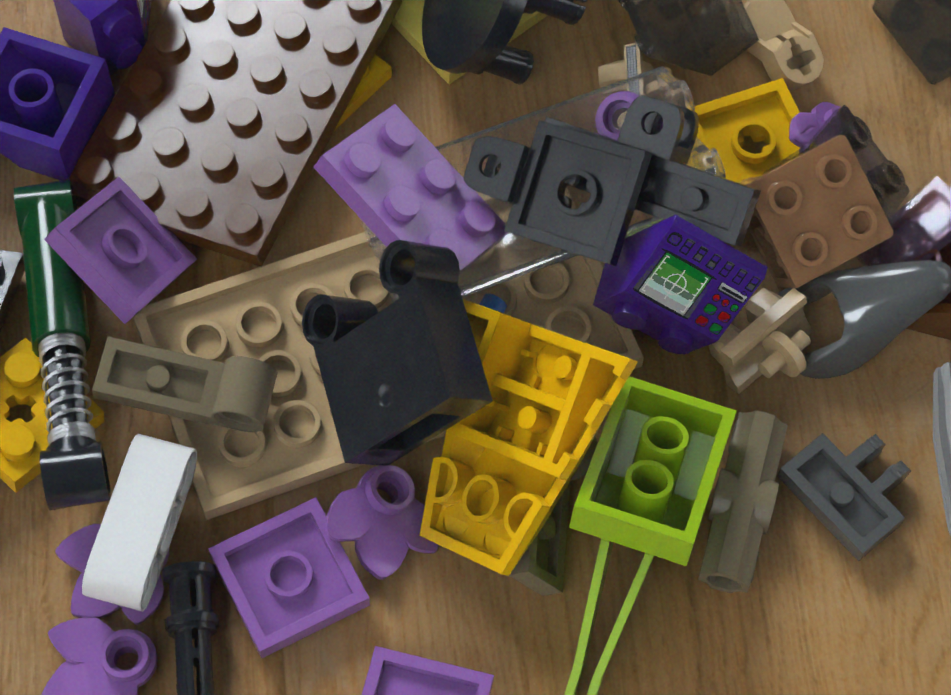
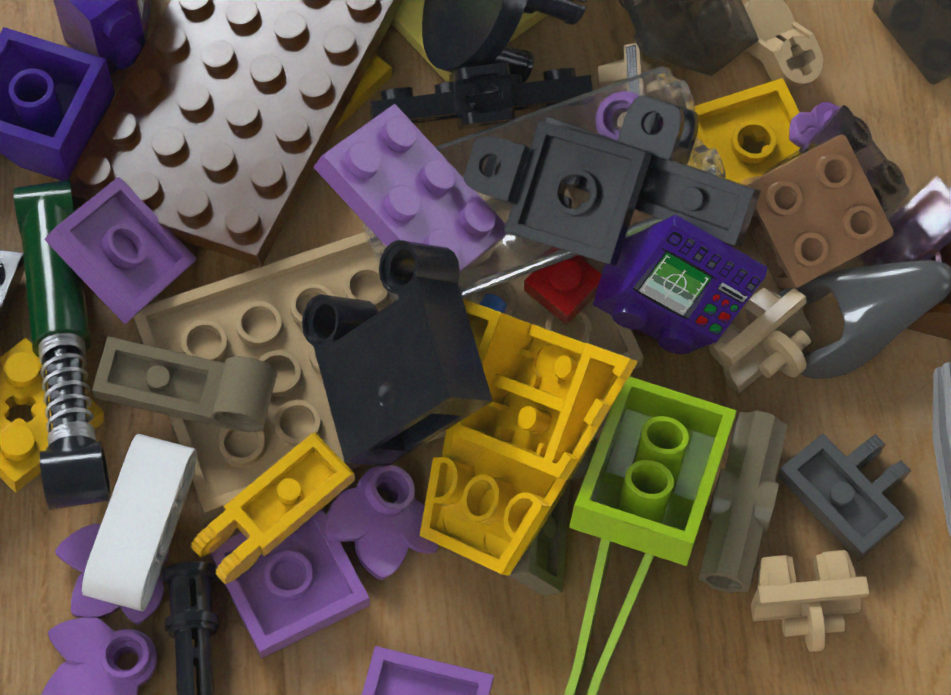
none -> yellow hinge [191,432,355,584]
none -> black plate [370,63,594,130]
none -> red plate [524,248,602,325]
none -> tan hips [751,550,869,652]

